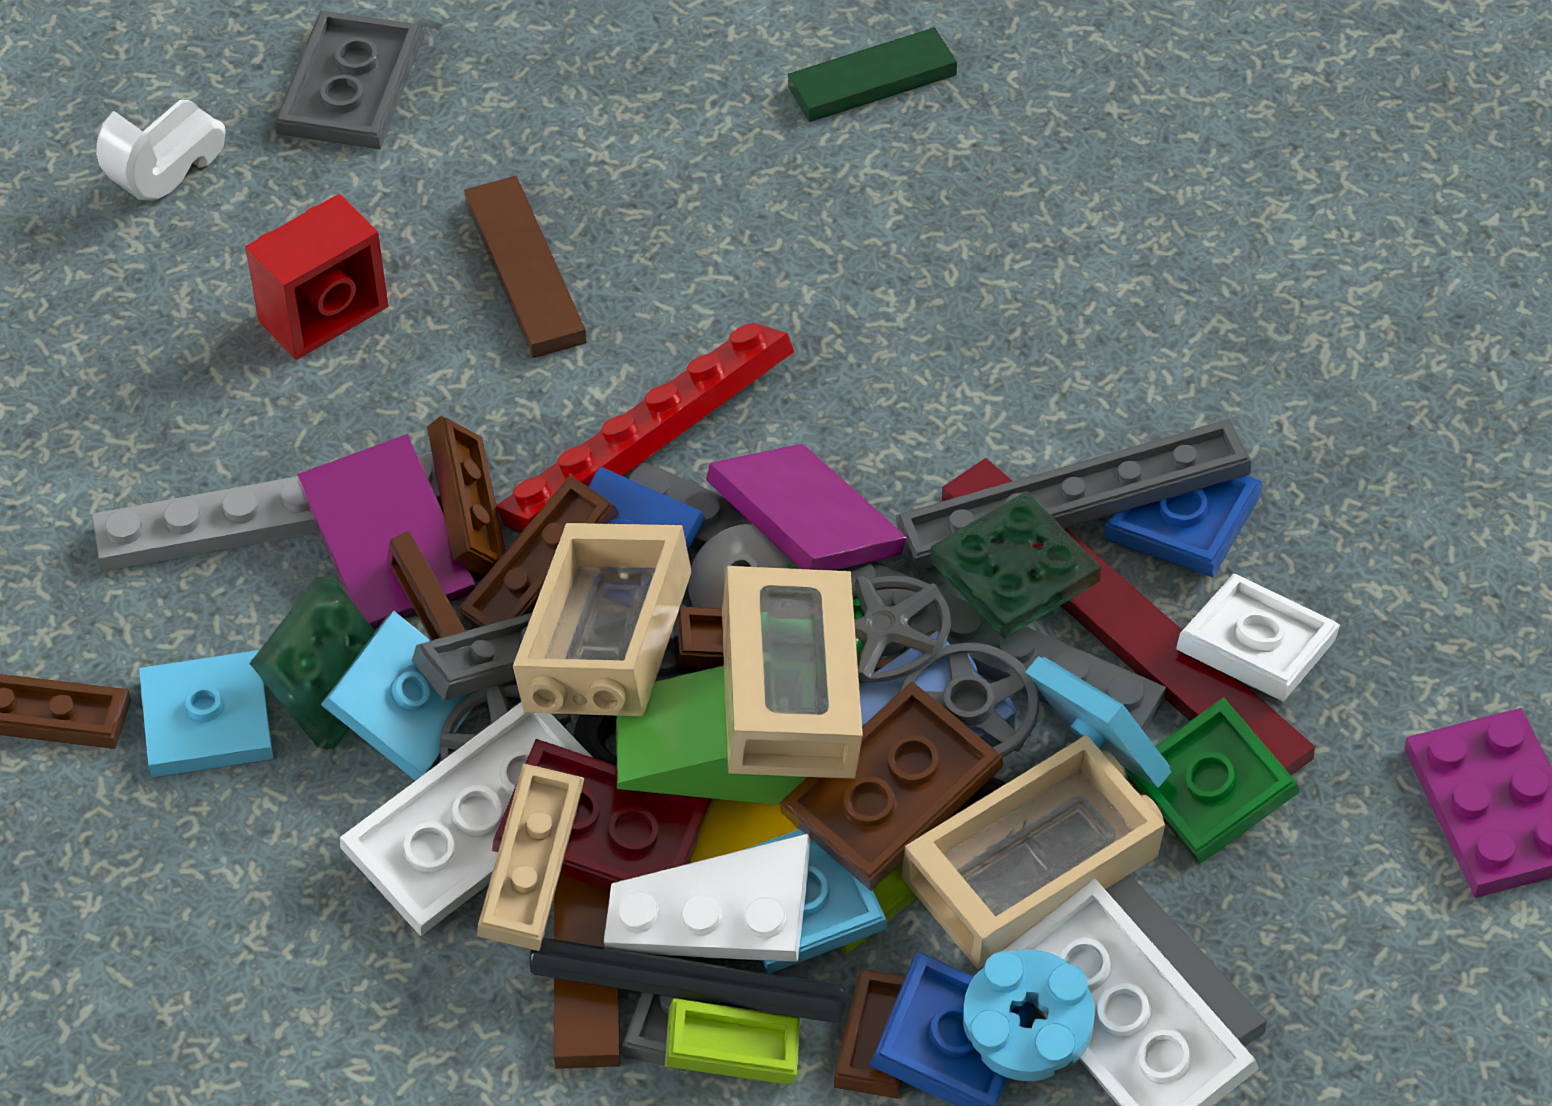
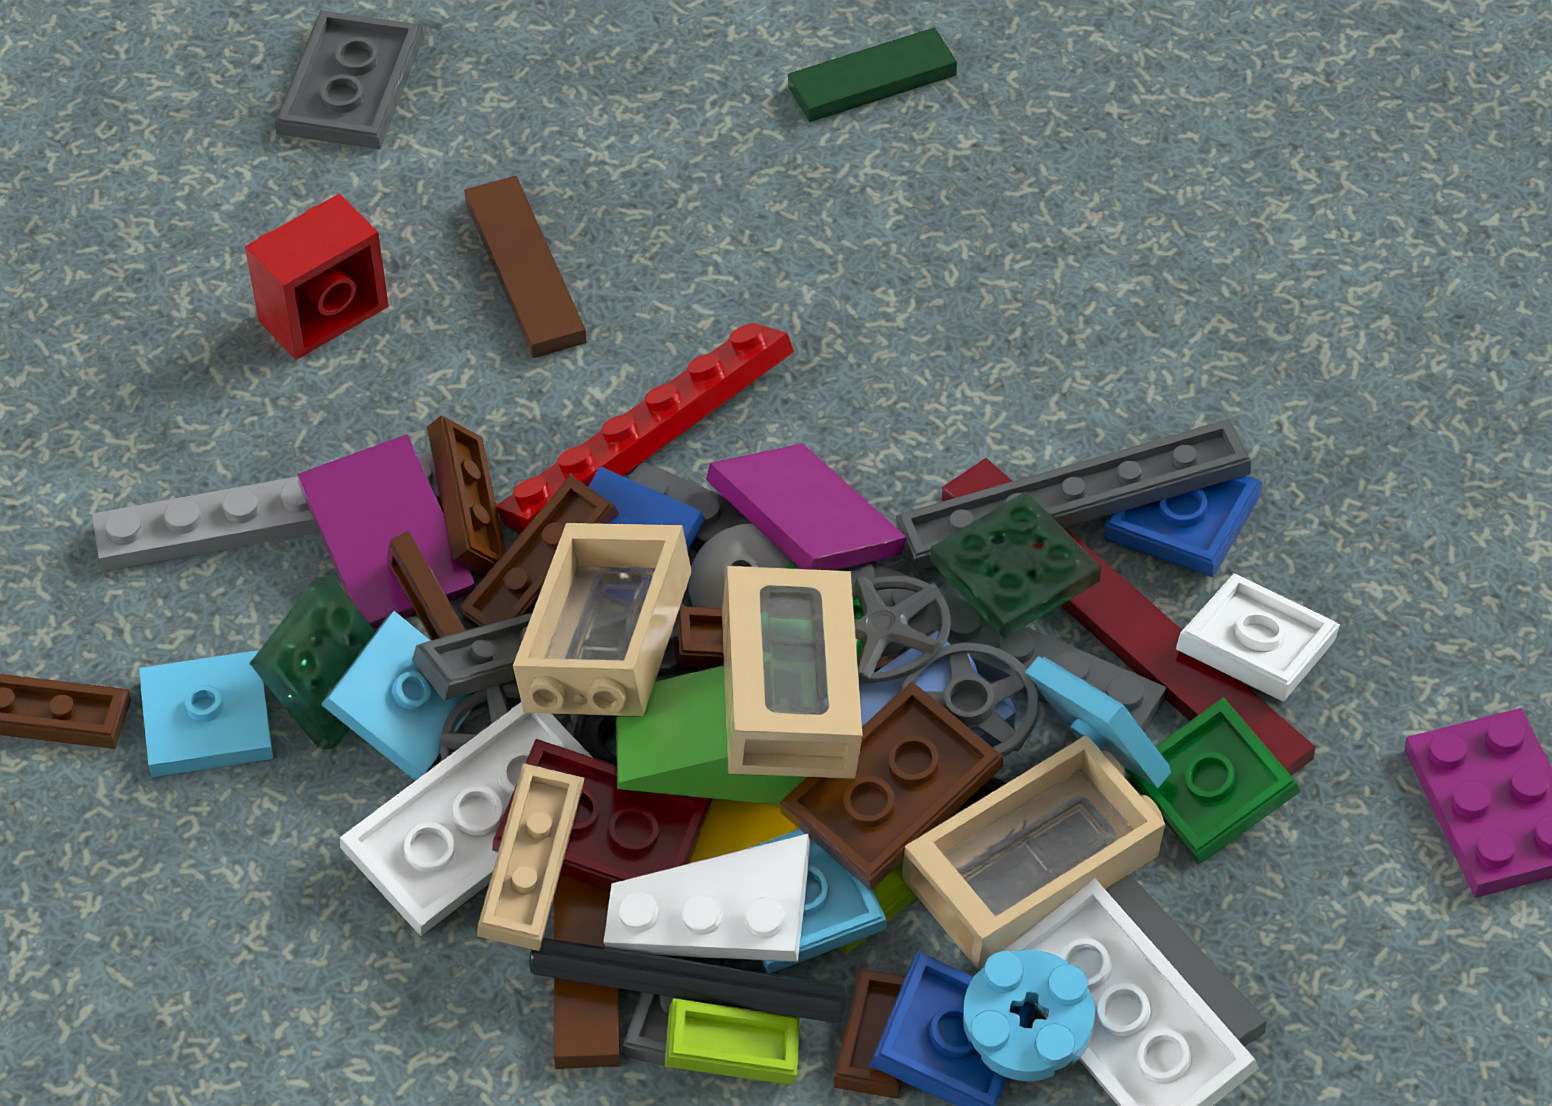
white animal [96,100,226,201] -> none

